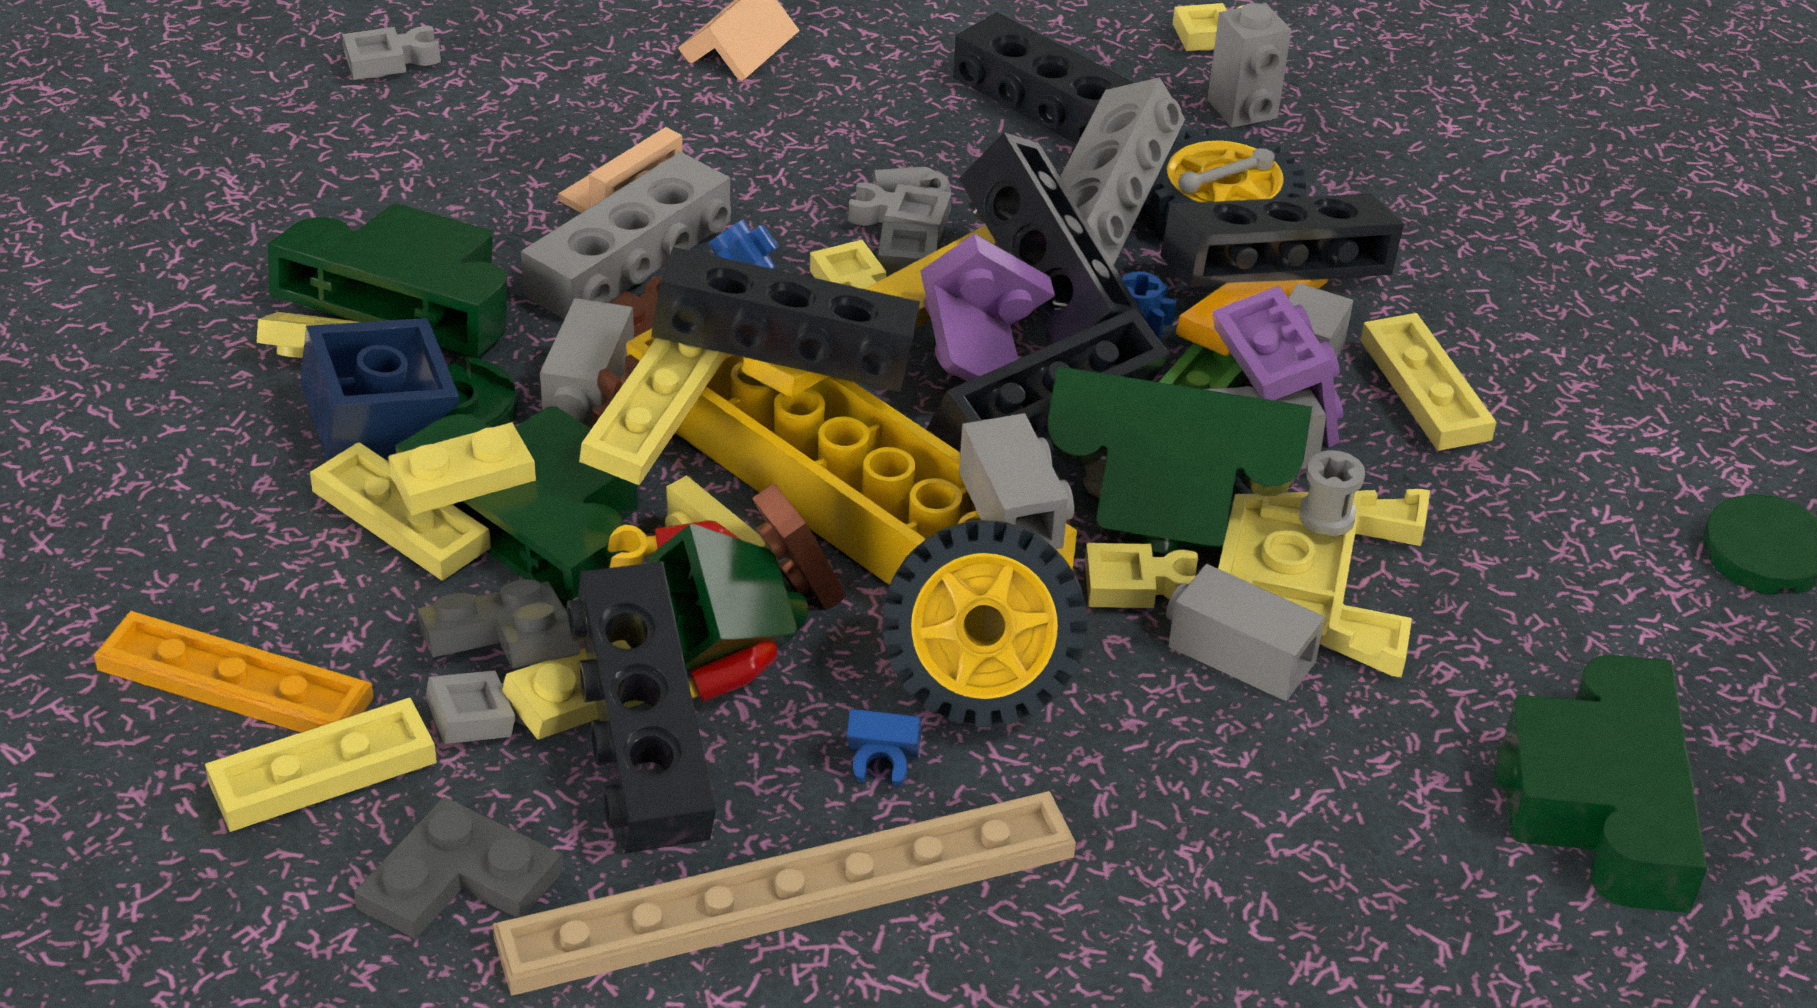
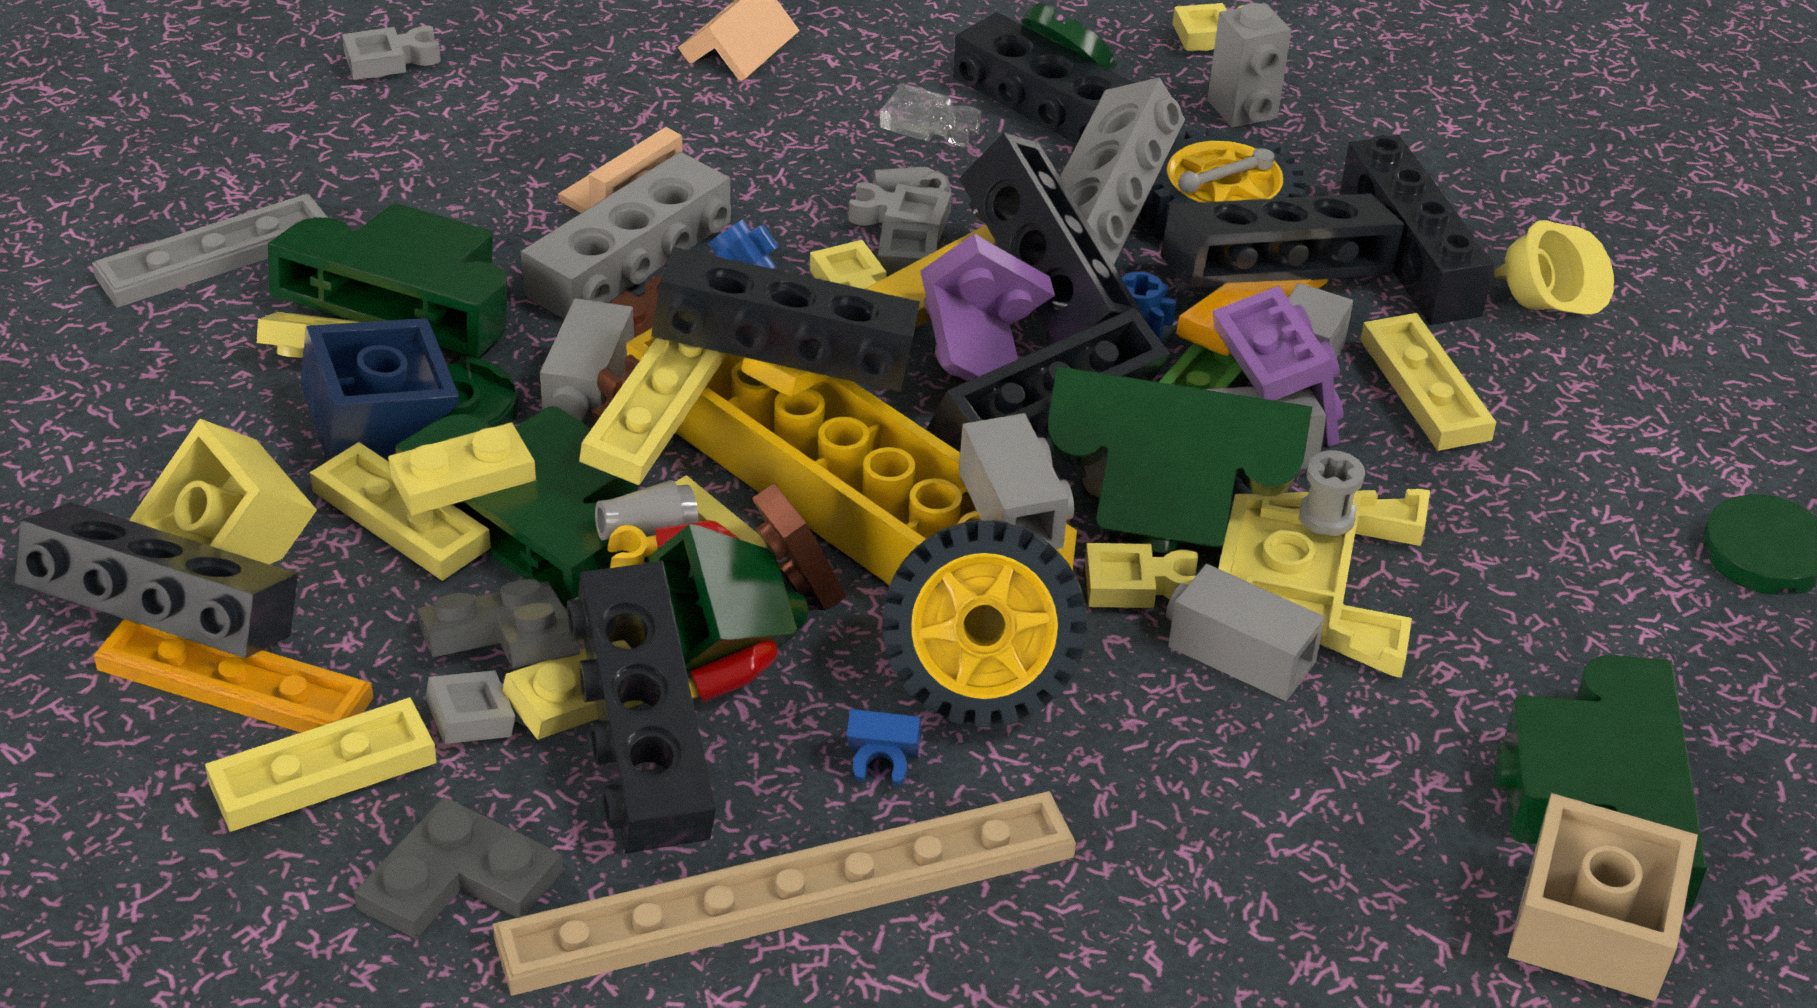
none -> black brick [15,502,298,658]
none -> light grey tile [92,194,328,308]
none -> light yellow slope [129,419,317,564]
none -> light grey cone [595,480,698,540]
none -> clear plate [880,83,981,146]
none -> dark green tile [1021,3,1117,71]
none -> black brick [1339,135,1495,325]
none -> light yellow piece [1494,220,1614,315]
none -> tan slope [1508,793,1698,1001]

